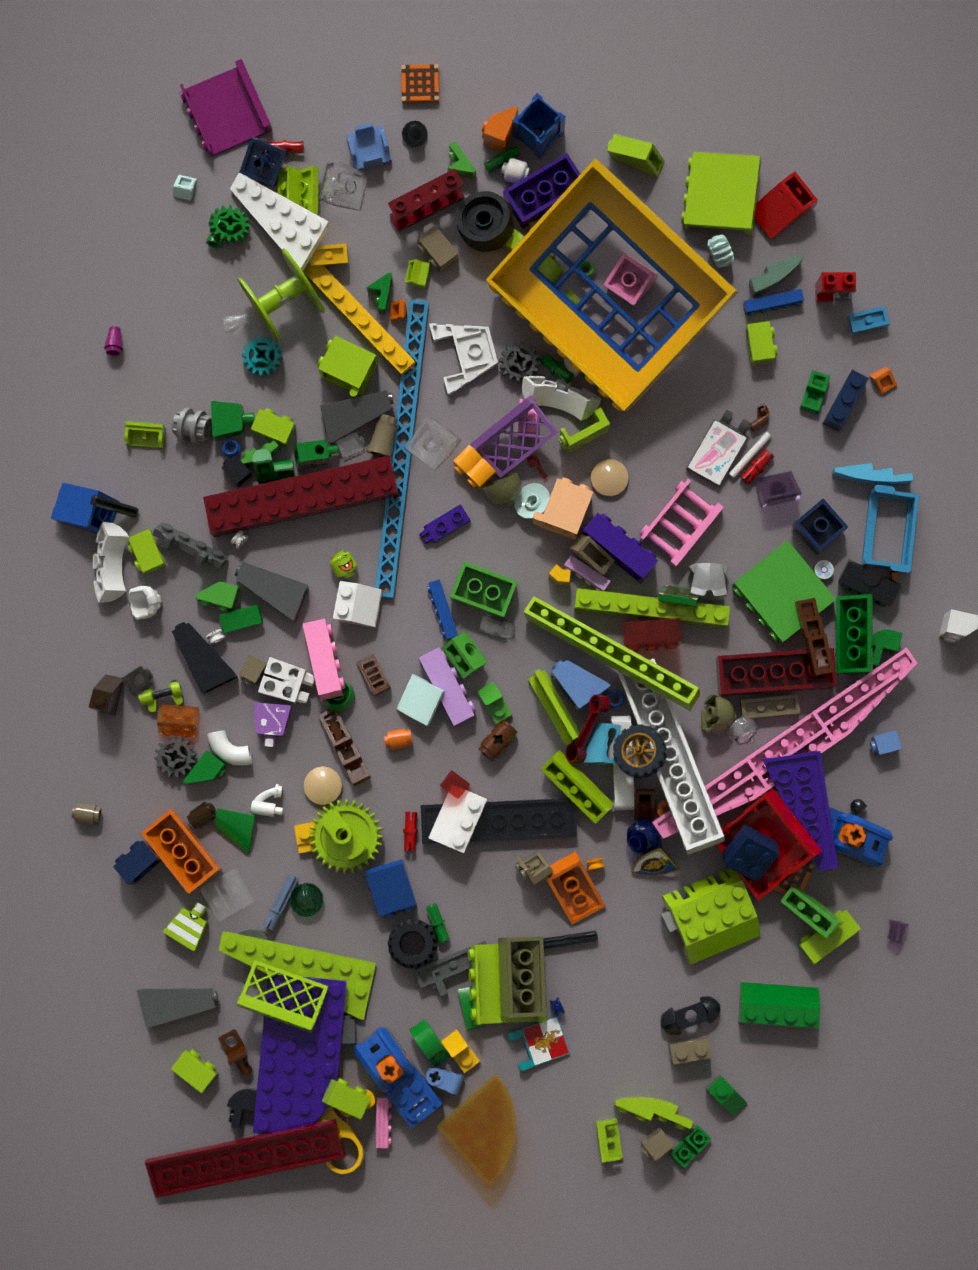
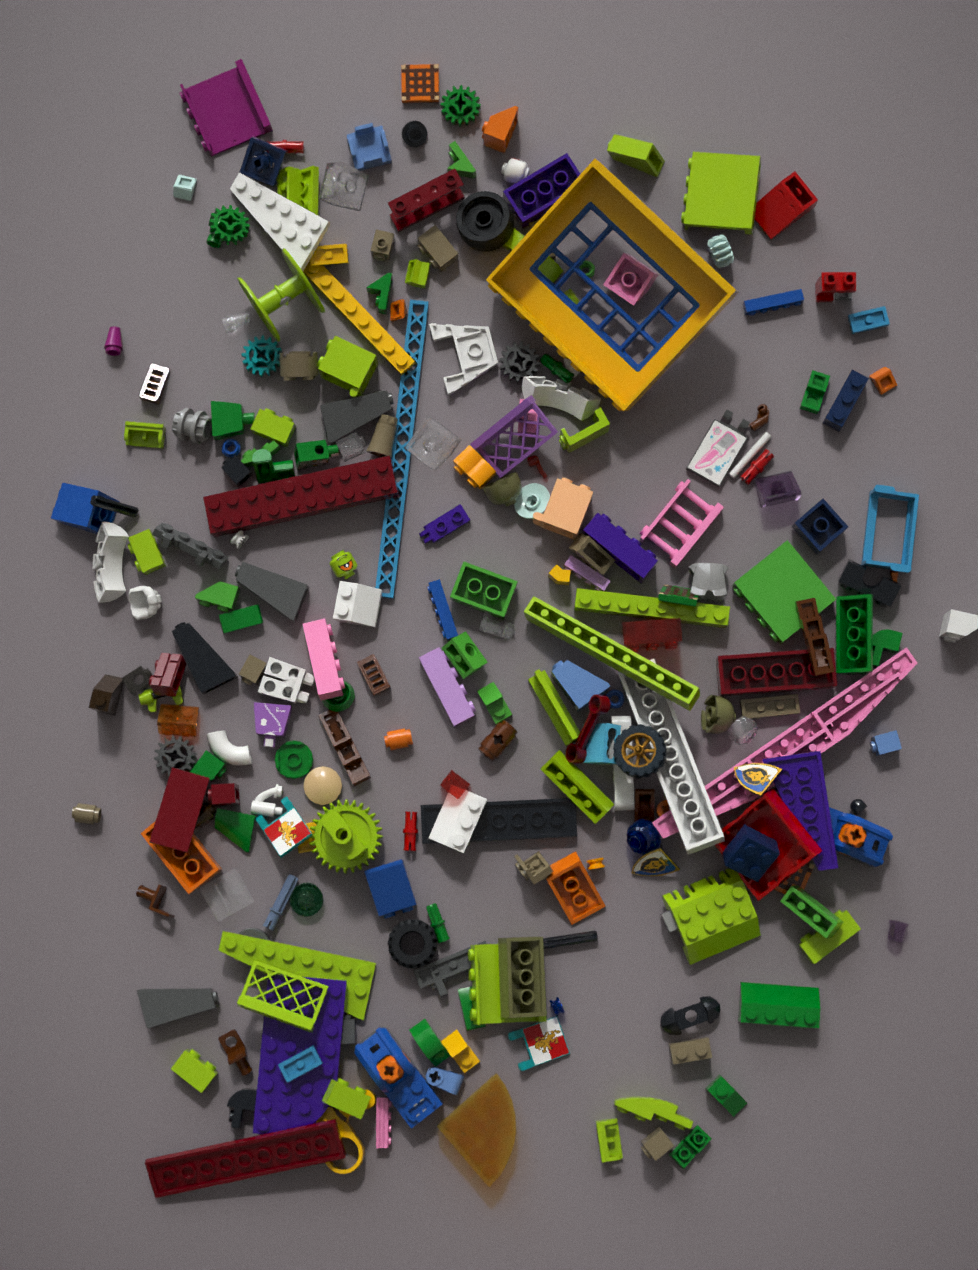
dark blue brick [113,840,162,885] -> none
torso [163,902,208,951] -> none
white bush [206,629,226,645] -> none
light aqua slope [397,674,445,726] -> none
green axle [484,146,520,173] -> none
blue container [512,93,566,159] -> none
tan dish [591,459,629,496] -> none
lime brick [745,321,778,365] -> none
sand green slope [749,255,803,297] -> none
white tile [814,560,834,580] -> none
medium azure slope [832,463,913,485] -> none
none -> reddish brown bracket [136,884,175,918]
none -> slope [139,364,170,405]
none -> dark red brick [149,653,187,697]
none -> dark red tile [149,767,210,853]
none -> dark red brick [208,783,240,806]
none -> flag [255,797,313,858]
none -> green tile [275,740,314,779]
none -> dark azure plate [278,1045,323,1082]
none -> dark tan brick [279,351,318,381]
none -> dark tan brick [371,229,395,261]
none -> green gear [440,85,481,127]
none -> shield [734,763,782,796]

